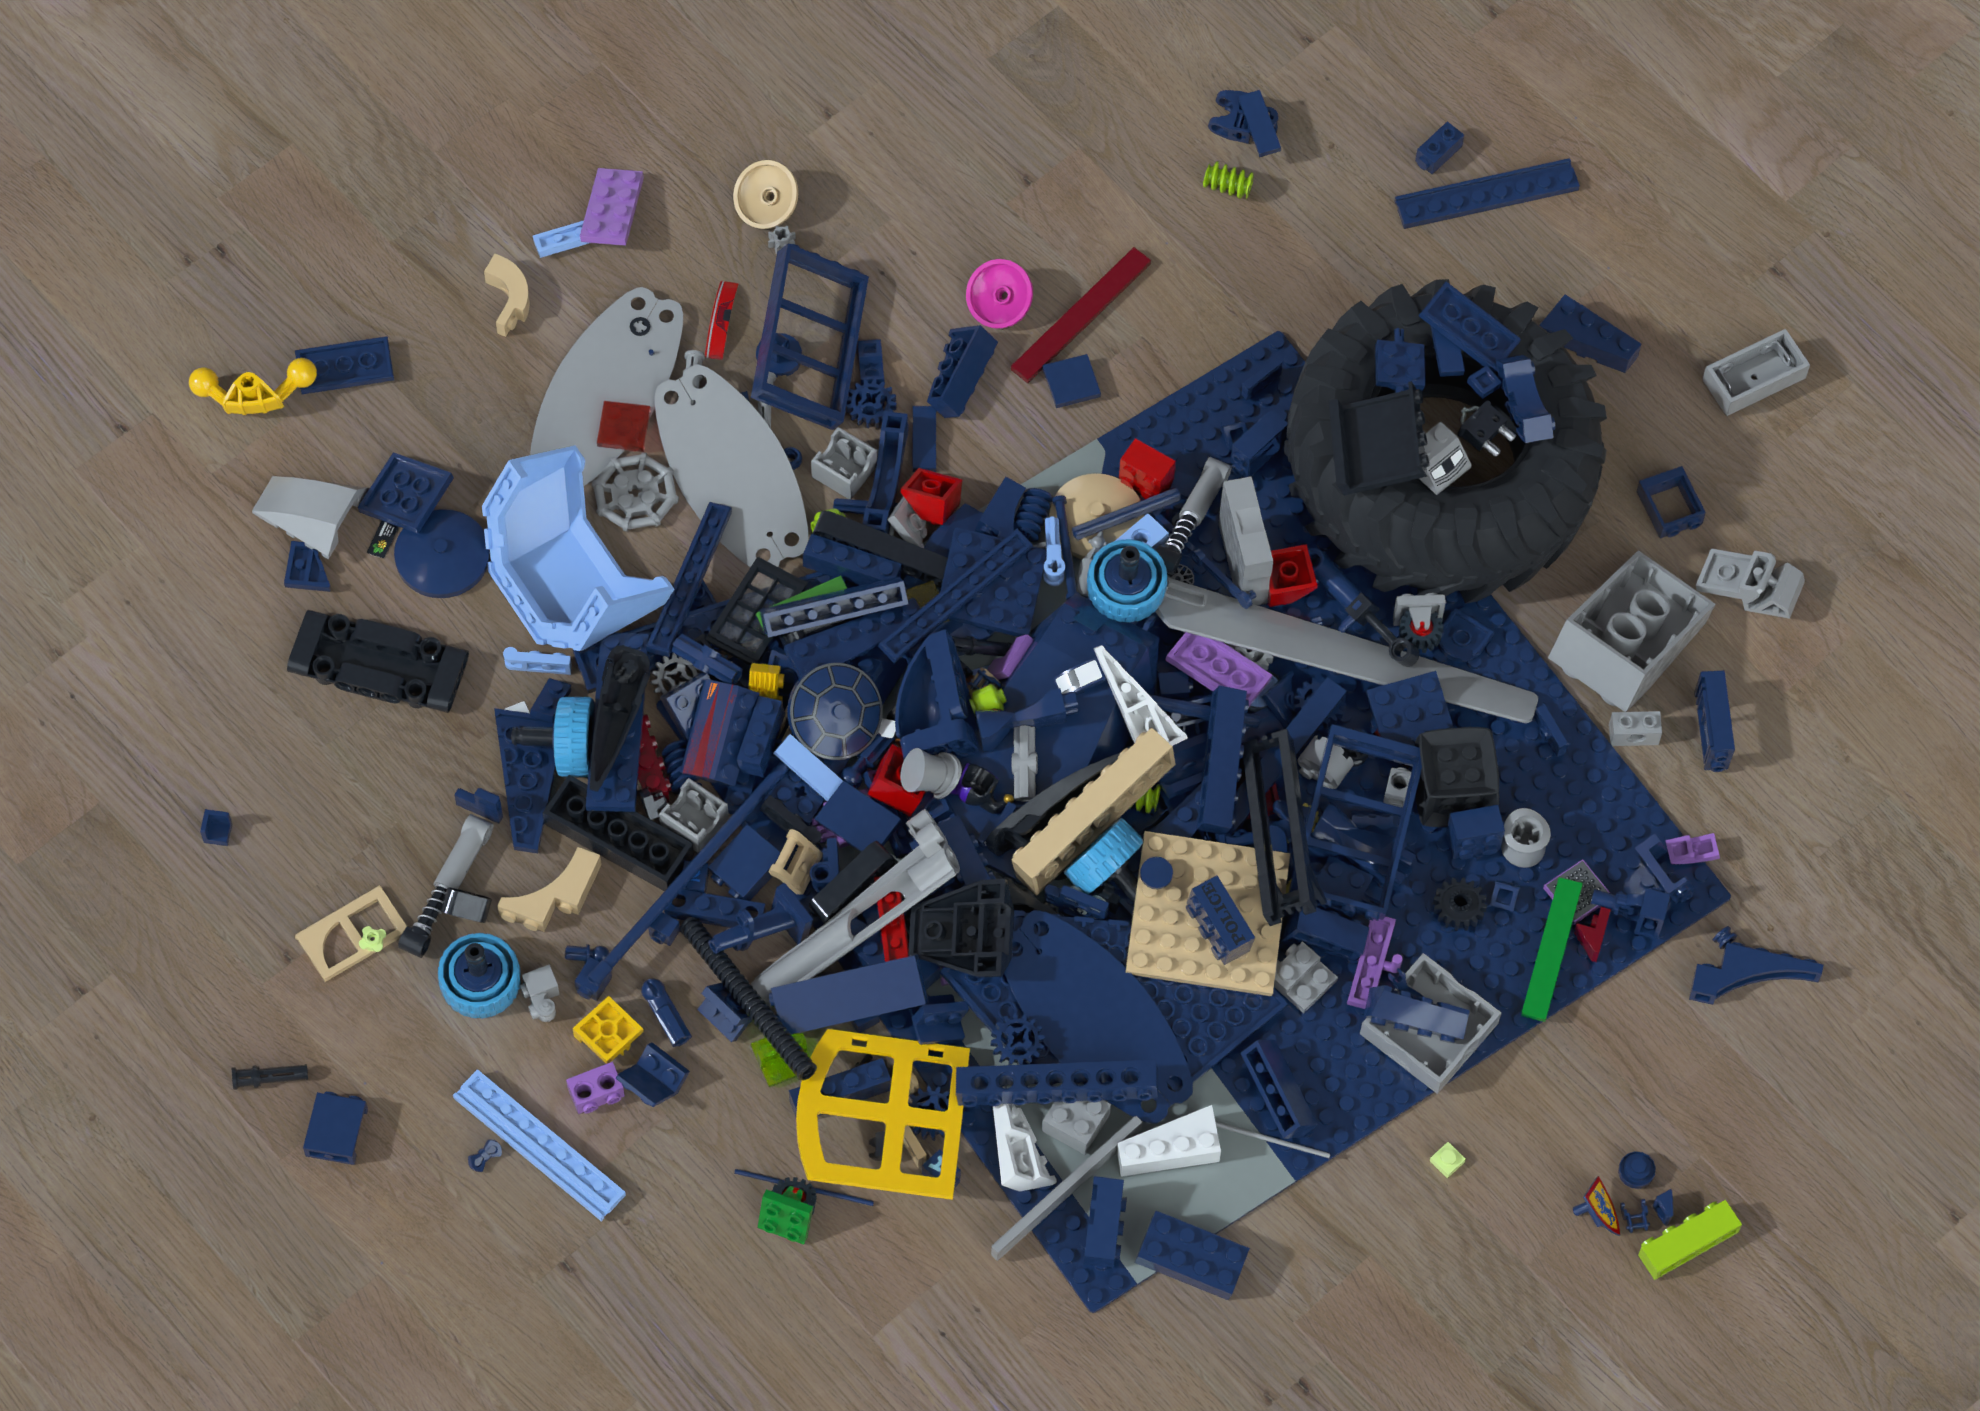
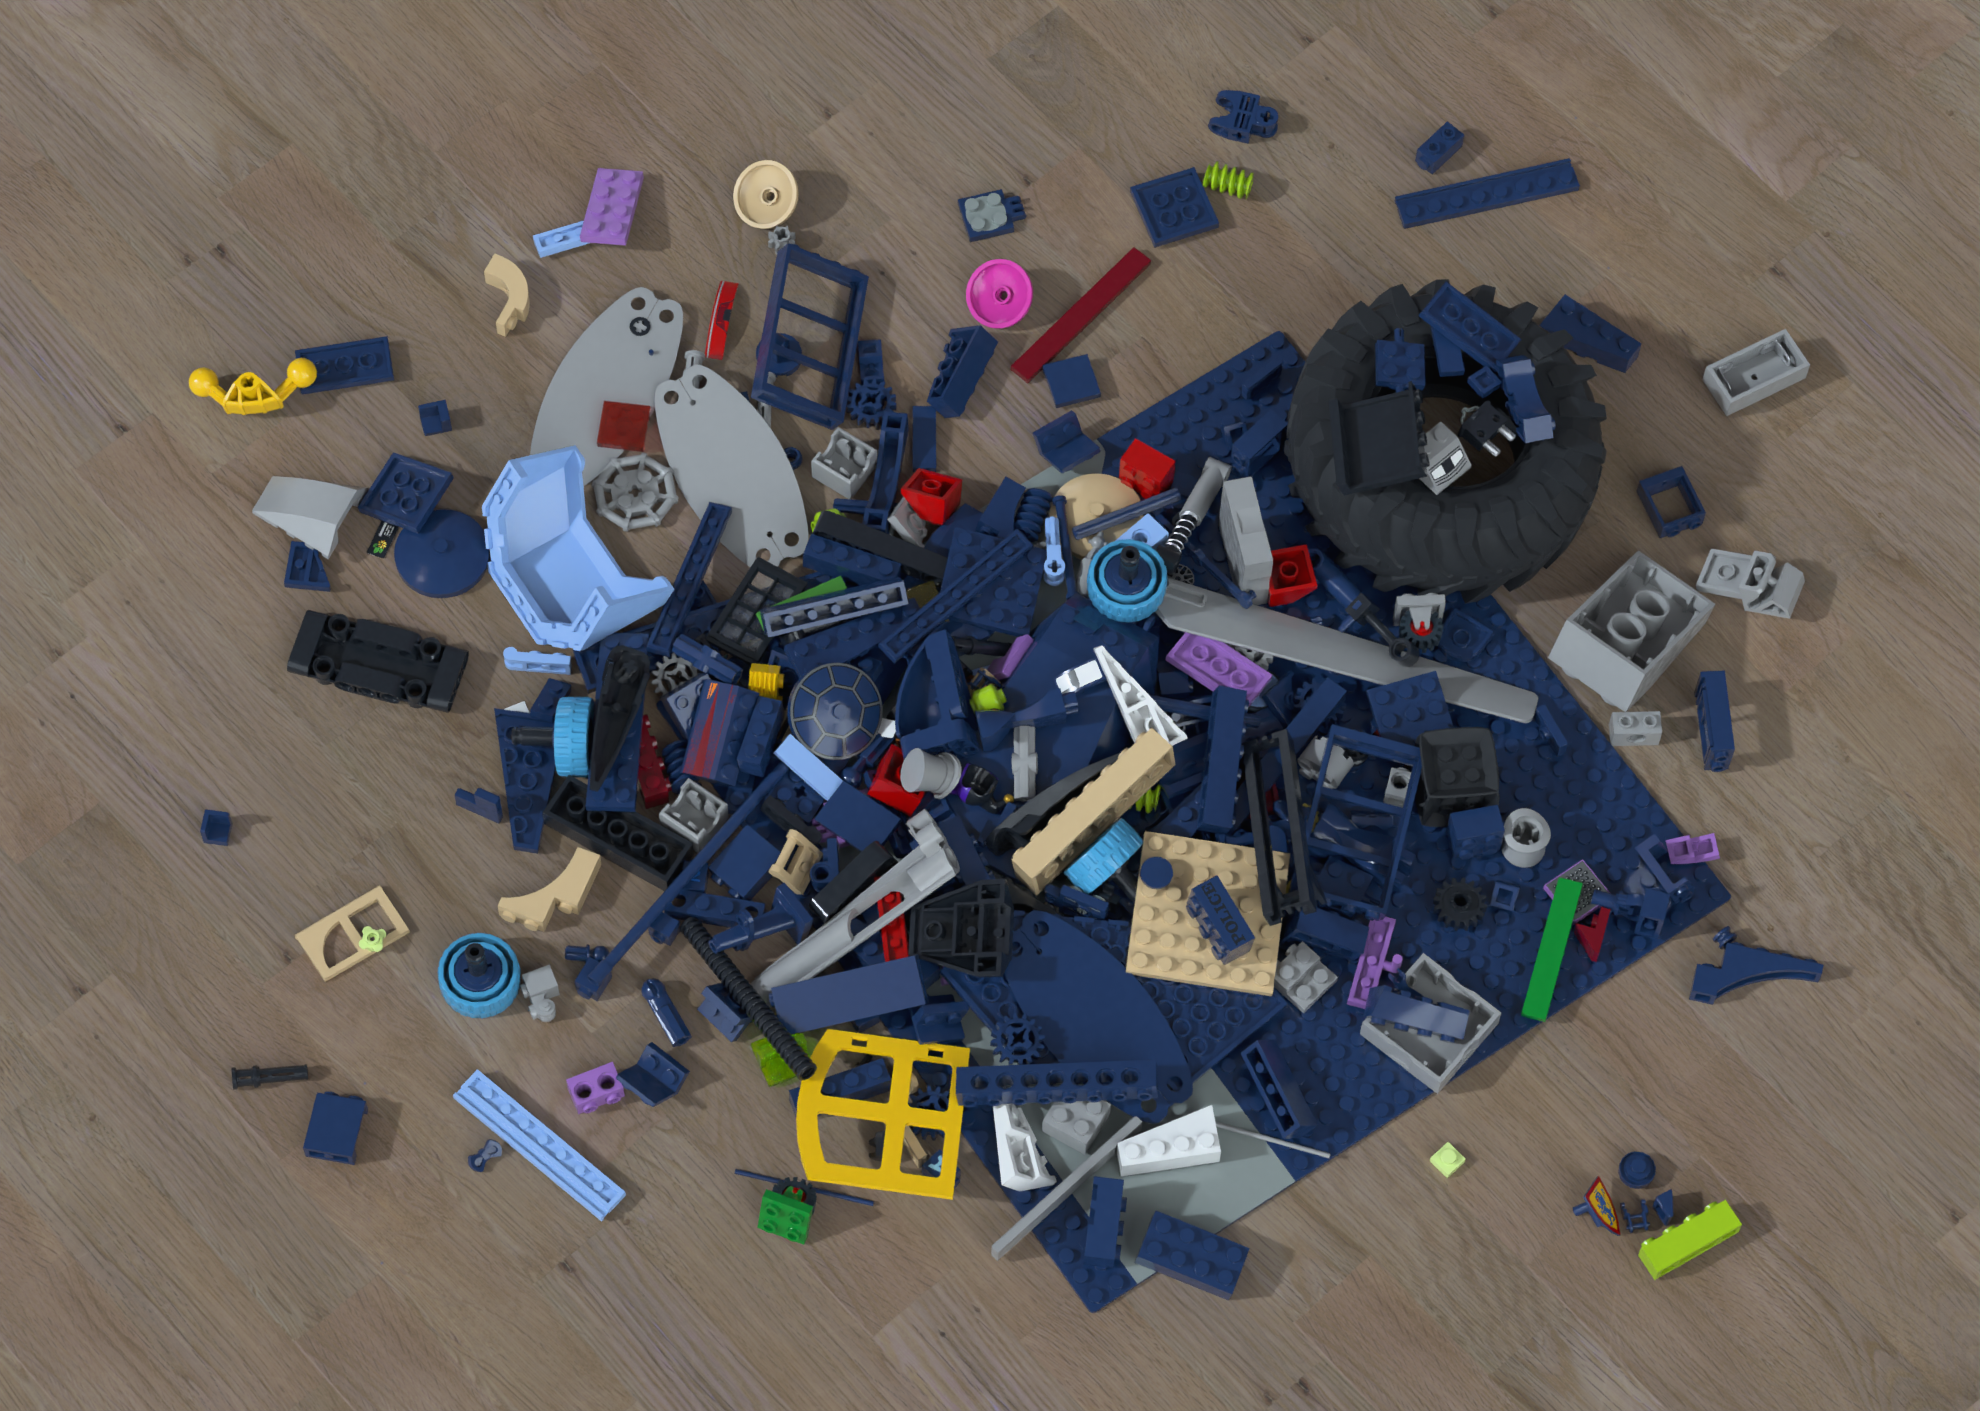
piece [398,814,494,958] -> none
beam [441,887,492,923] -> none
yellow piece [573,996,643,1064] -> none
black tile [638,787,667,820] -> none
dark blue tile [1238,90,1281,158] -> none
none -> dark blue panel [418,399,452,436]
none -> piece [958,189,1026,242]
none -> dark blue bracket [1032,410,1101,473]
none -> dark blue plate [1130,167,1219,248]

